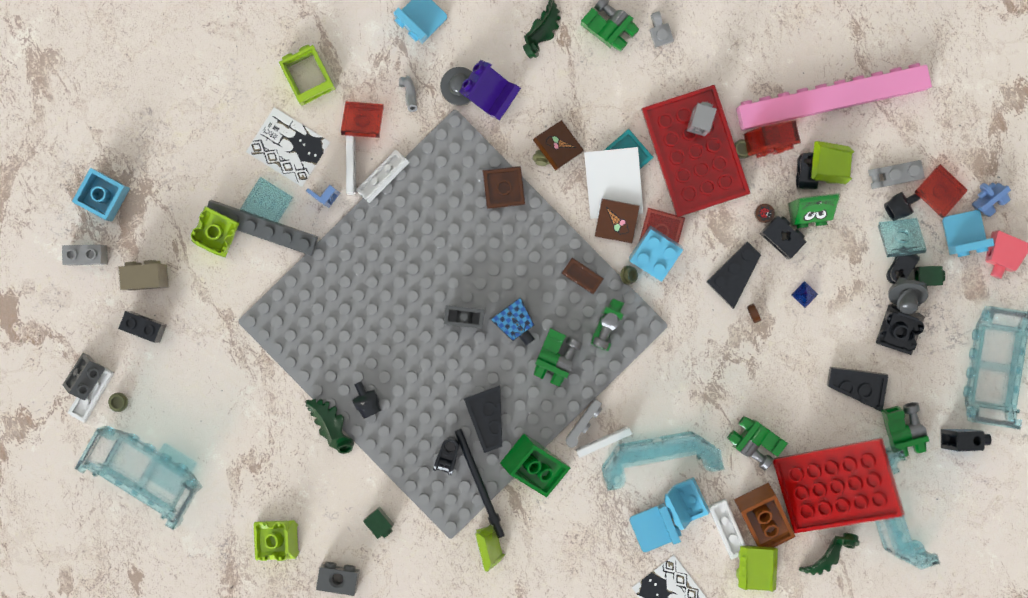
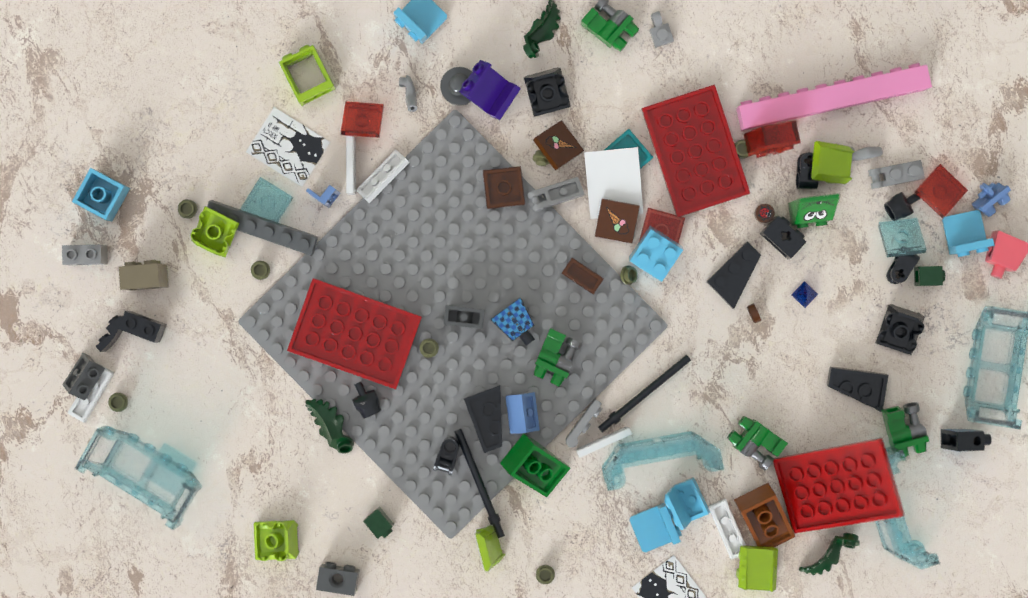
hips [590,298,624,351] -> none
light grey brick [686,102,717,136] -> none
dark grey plate [888,278,928,314] -> none
none -> black slope [96,315,123,352]
none -> olive plate [178,199,197,219]
none -> olive plate [251,261,270,280]
none -> red plate [287,278,422,389]
none -> olive plate [419,338,439,358]
none -> medium blue panel [505,392,540,434]
none -> black slope [524,68,571,116]
none -> light grey plate [528,177,584,212]
none -> olive plate [536,565,555,584]
none -> black bar [598,355,691,433]
none -> light grey arm [850,147,883,161]

